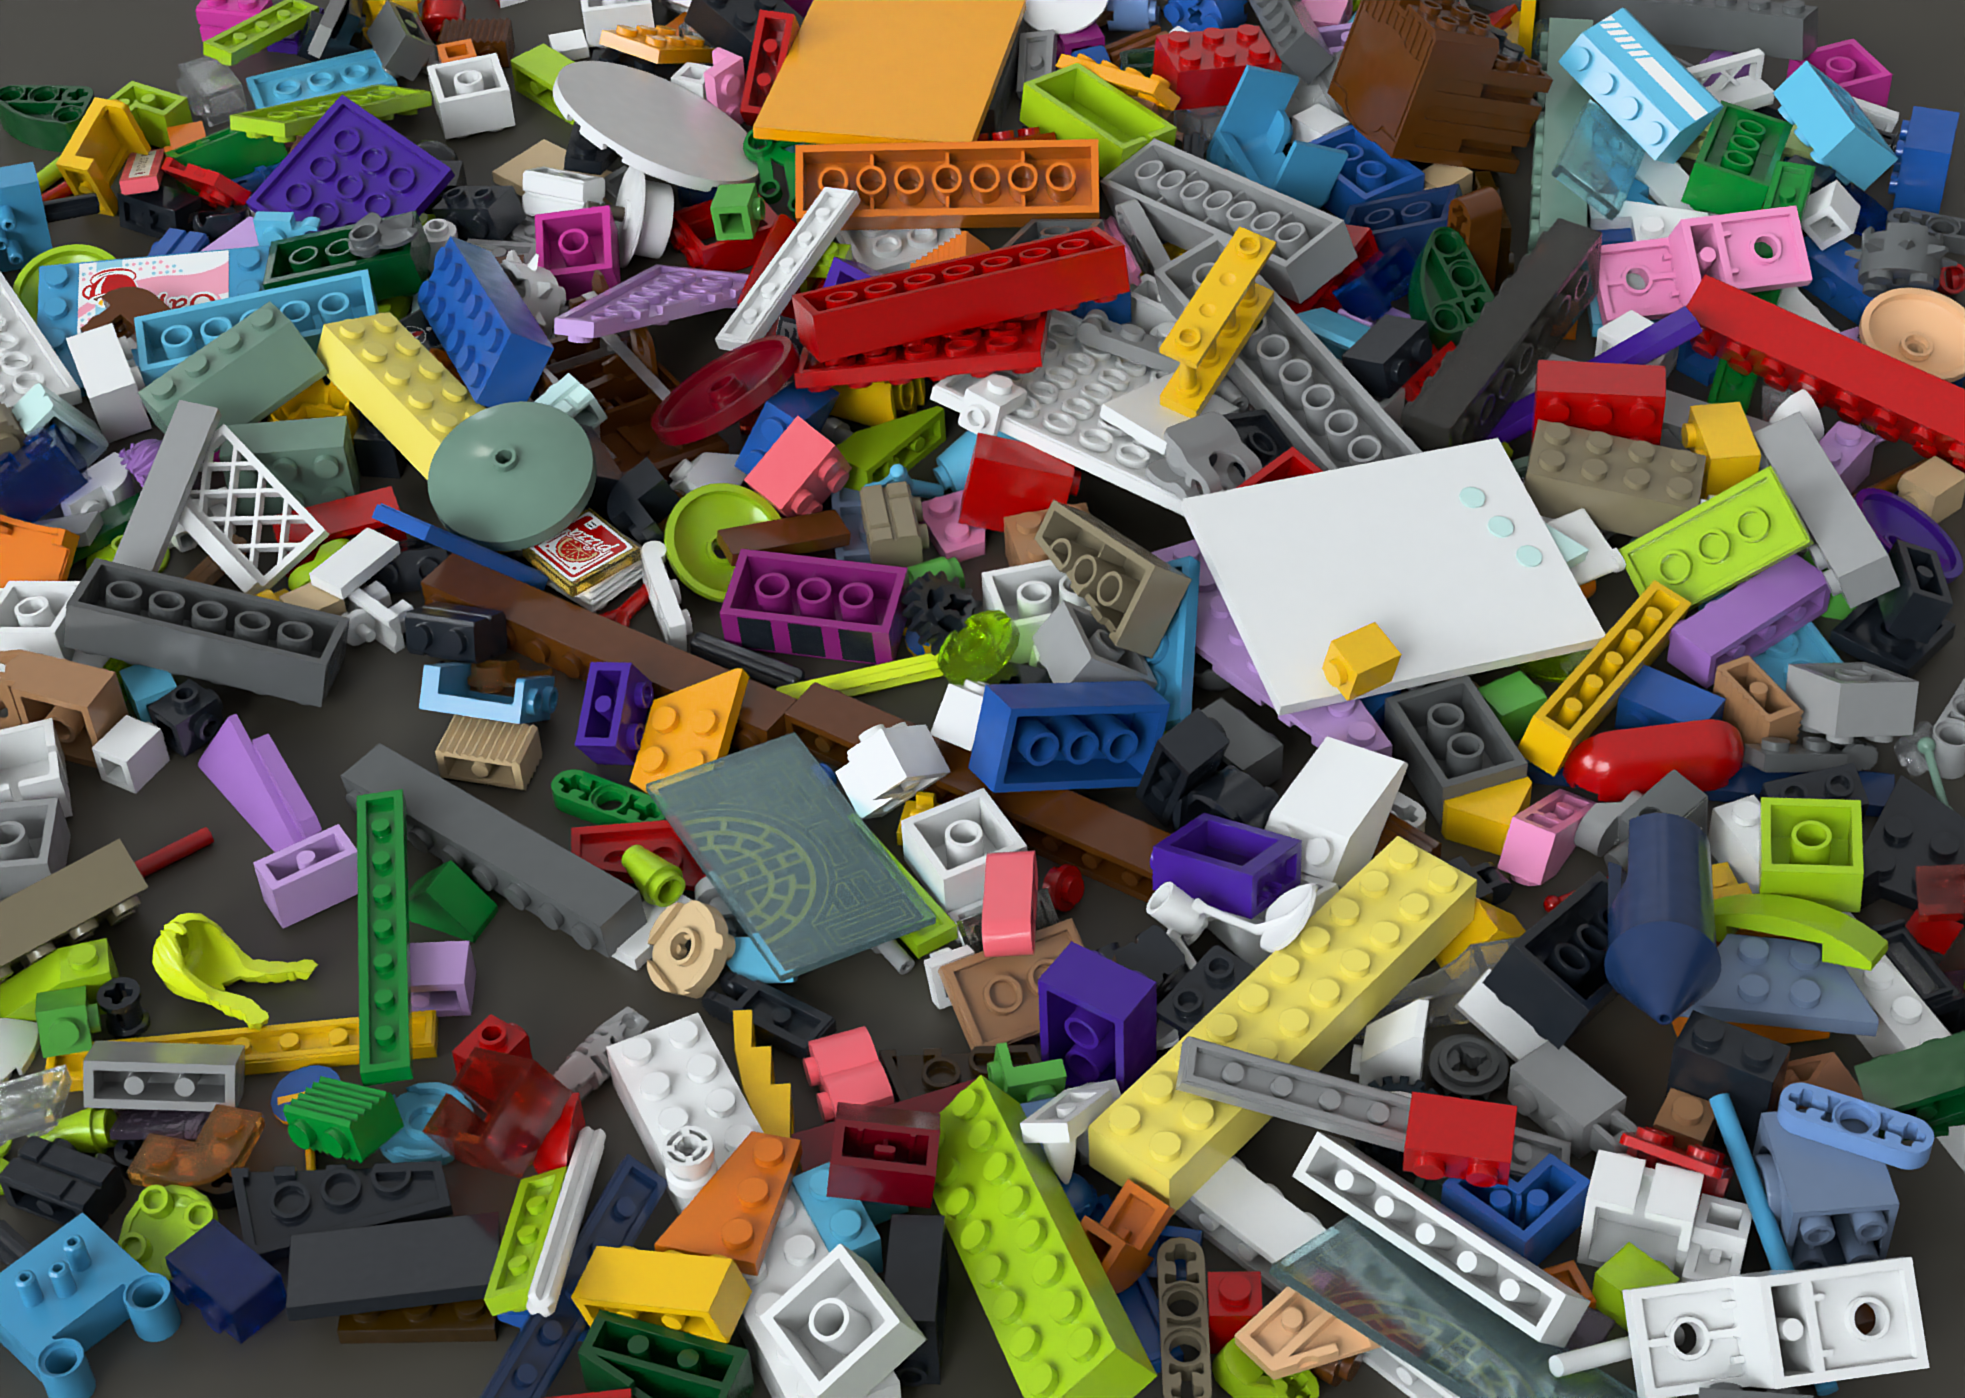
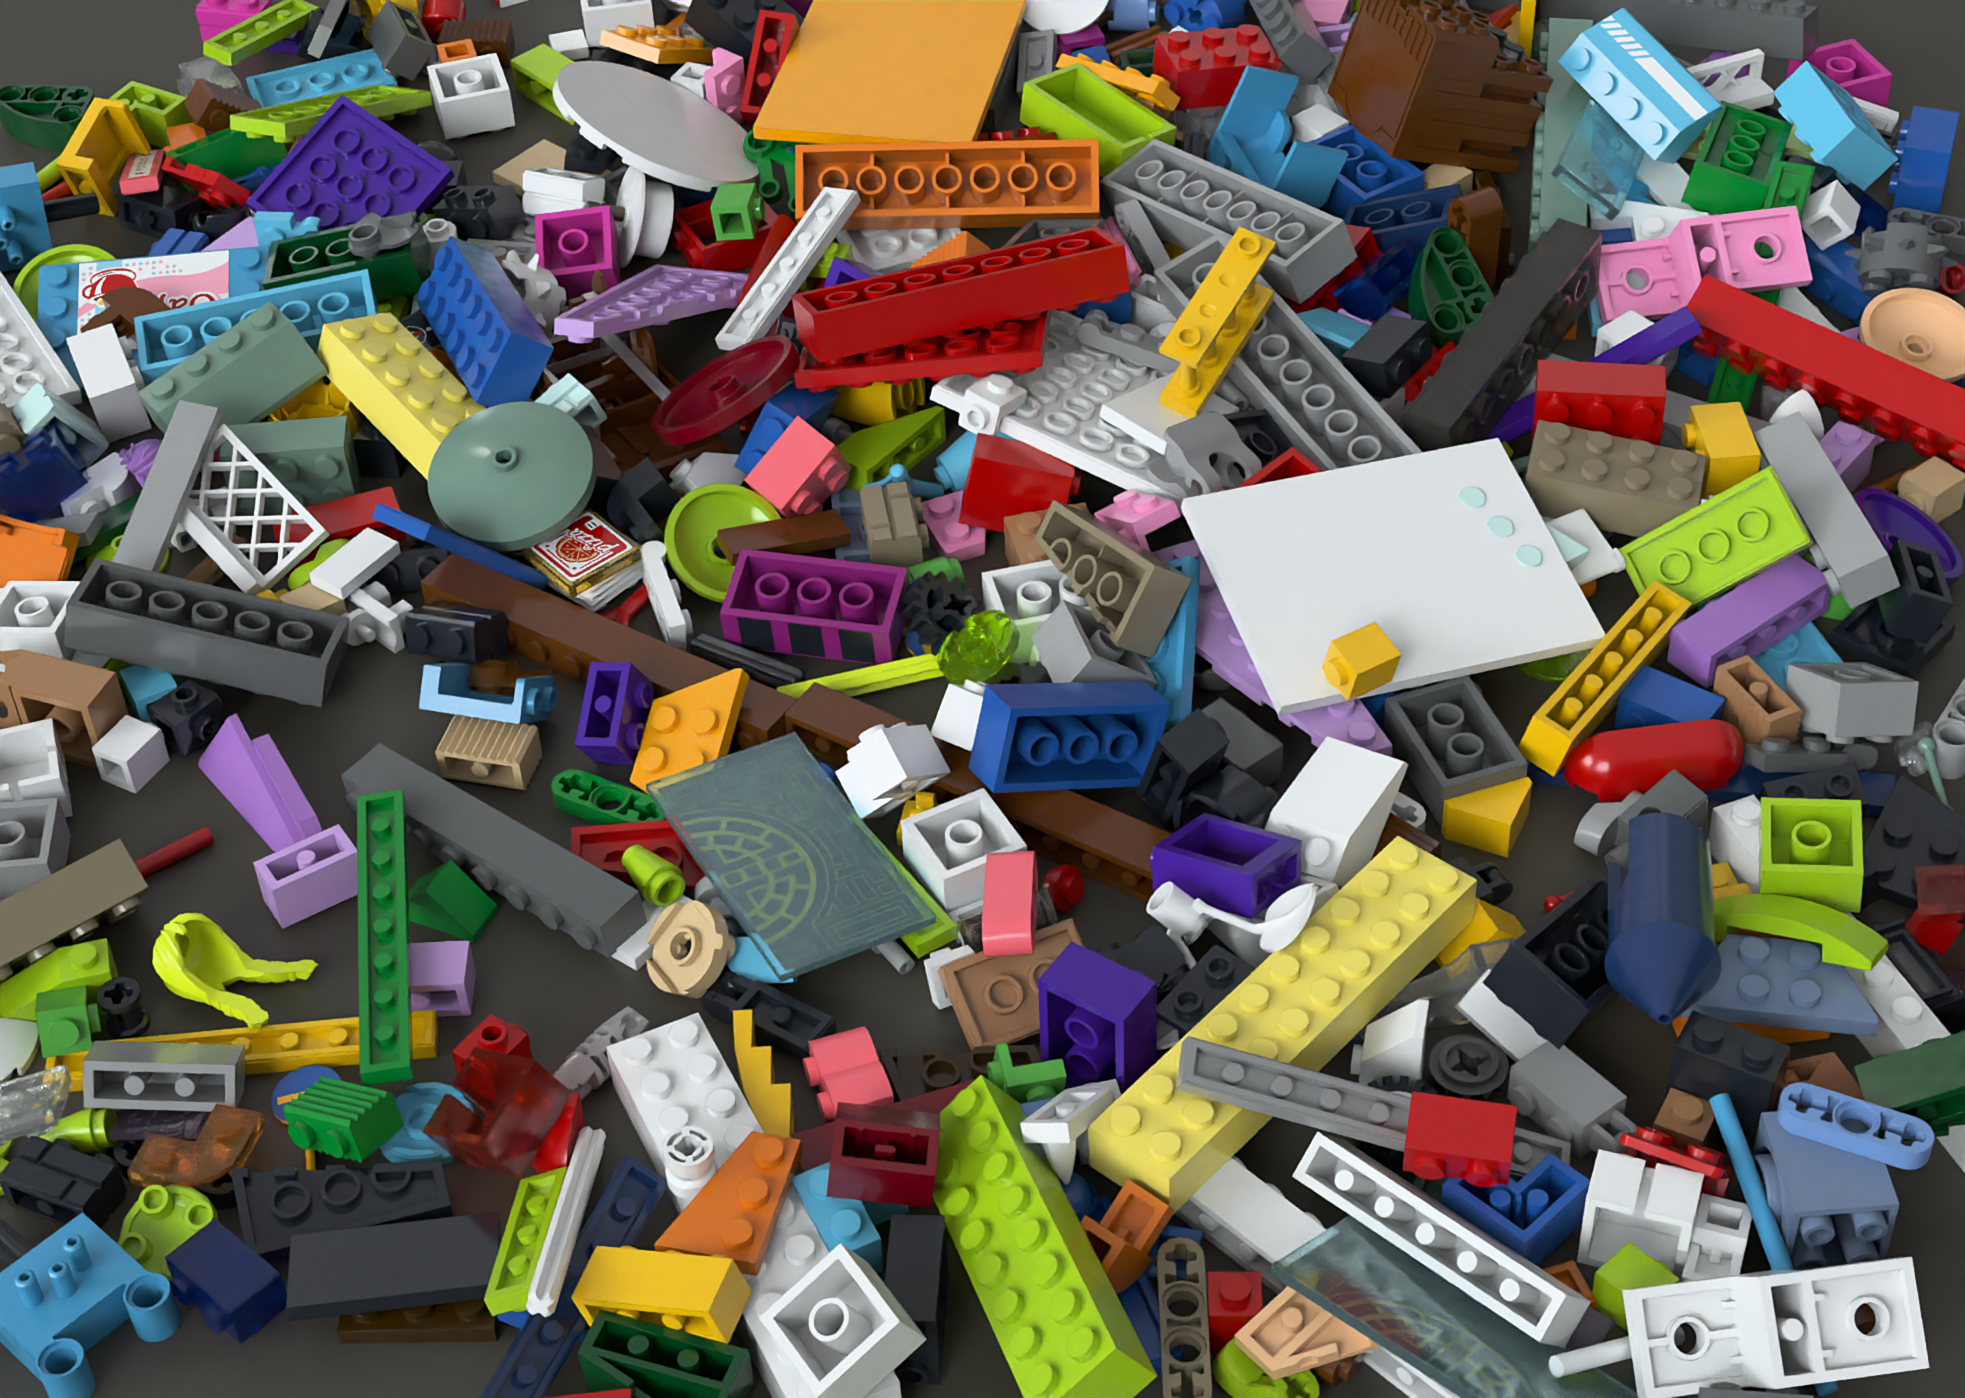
bright green brick [1477,670,1547,742] -> none
bright pink slope [1497,788,1597,886] -> none
none -> reddish brown brick [183,78,262,133]
none -> bright pink bracket [1094,489,1181,553]

